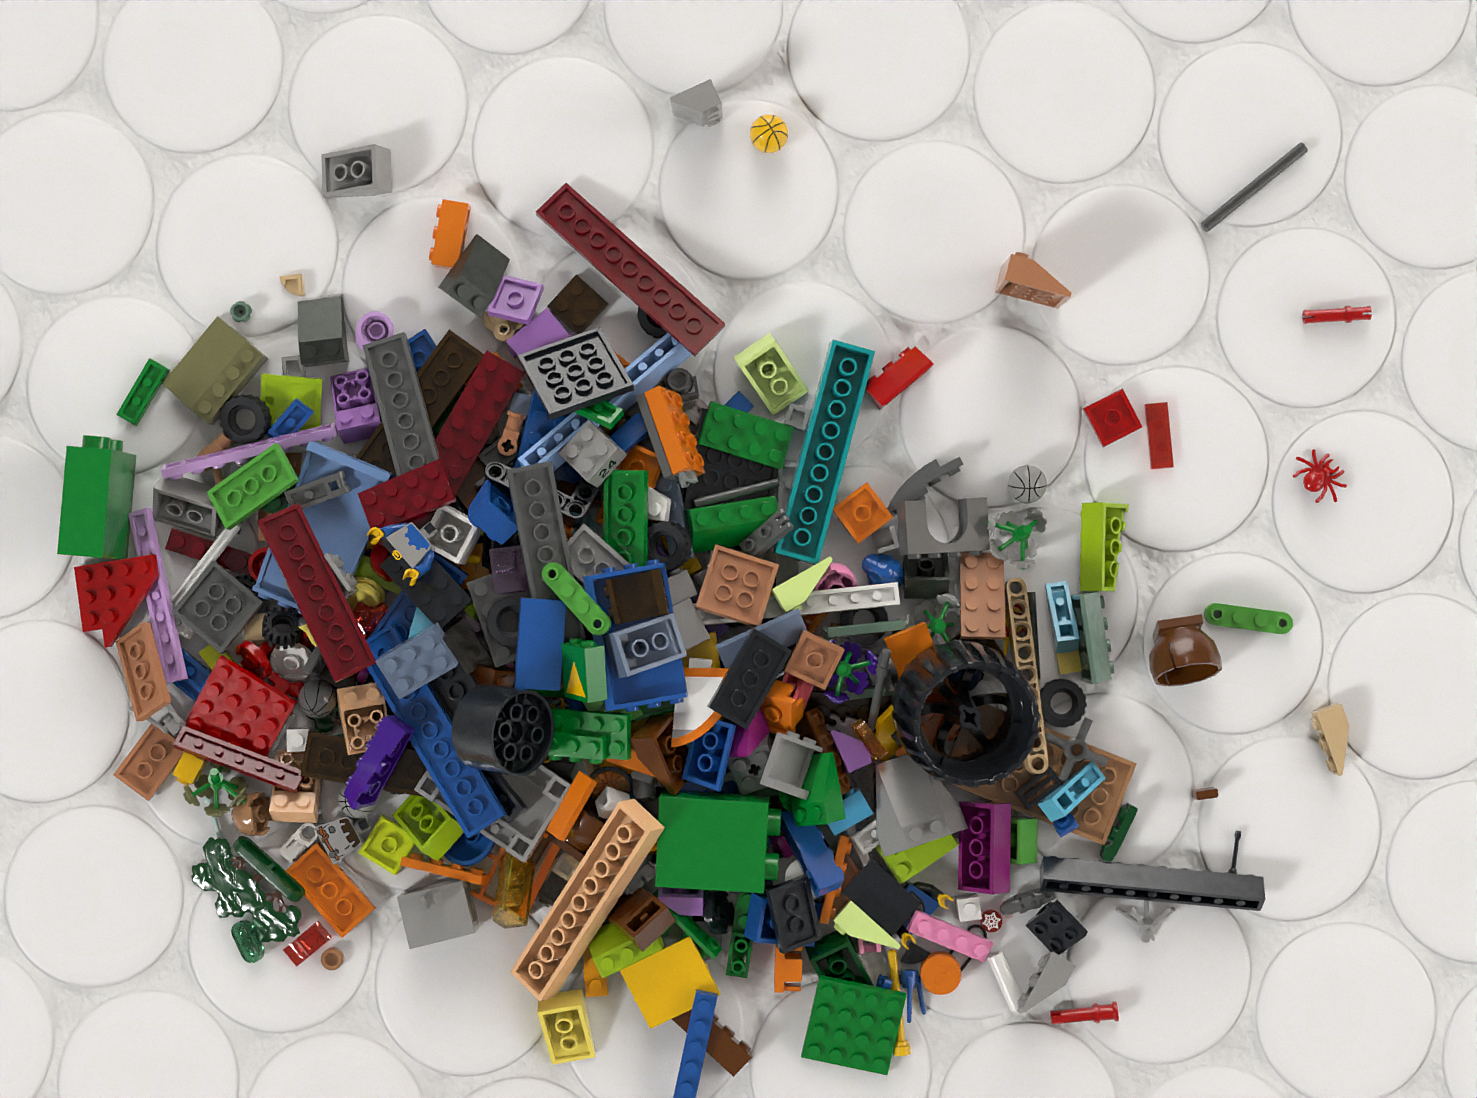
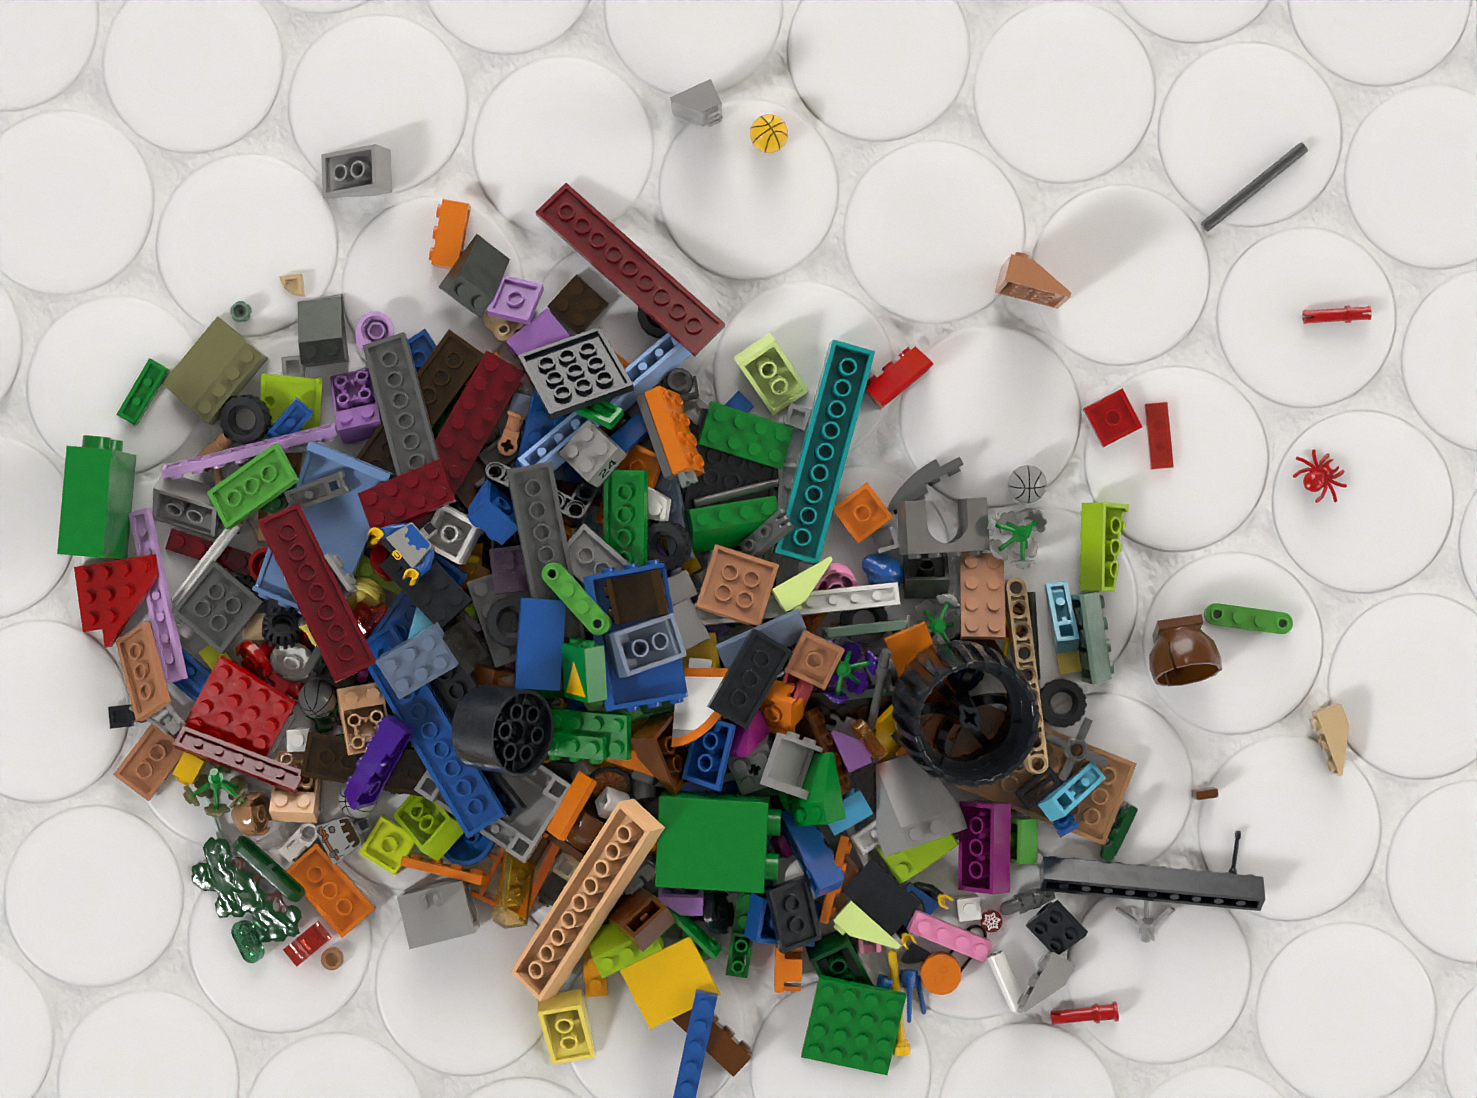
none -> black plate [108,704,147,729]

